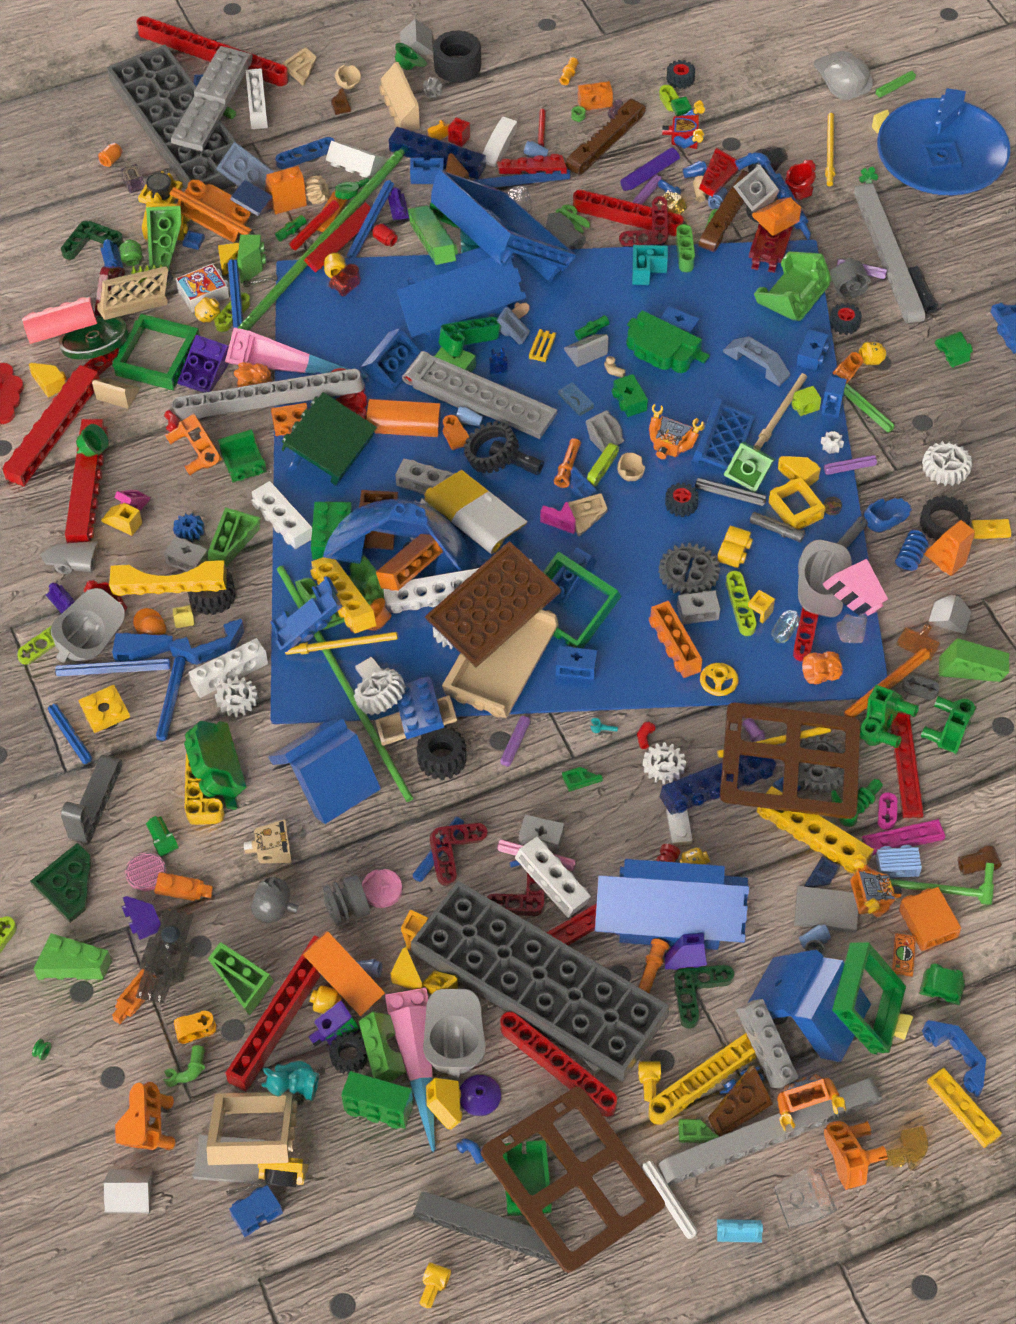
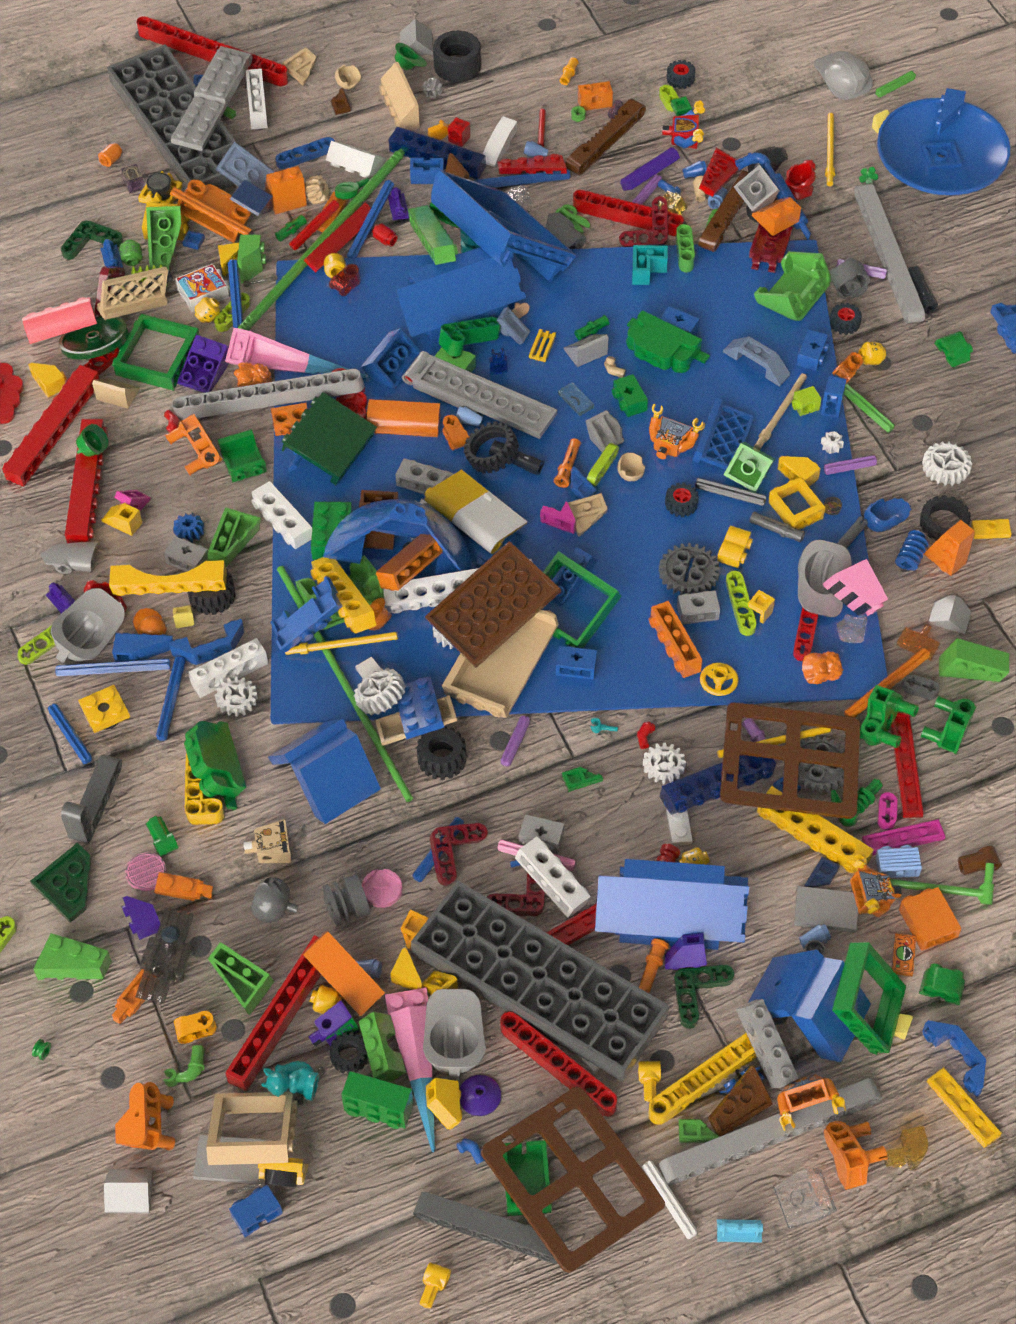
clear light blue plate [771,610,800,643] -> none

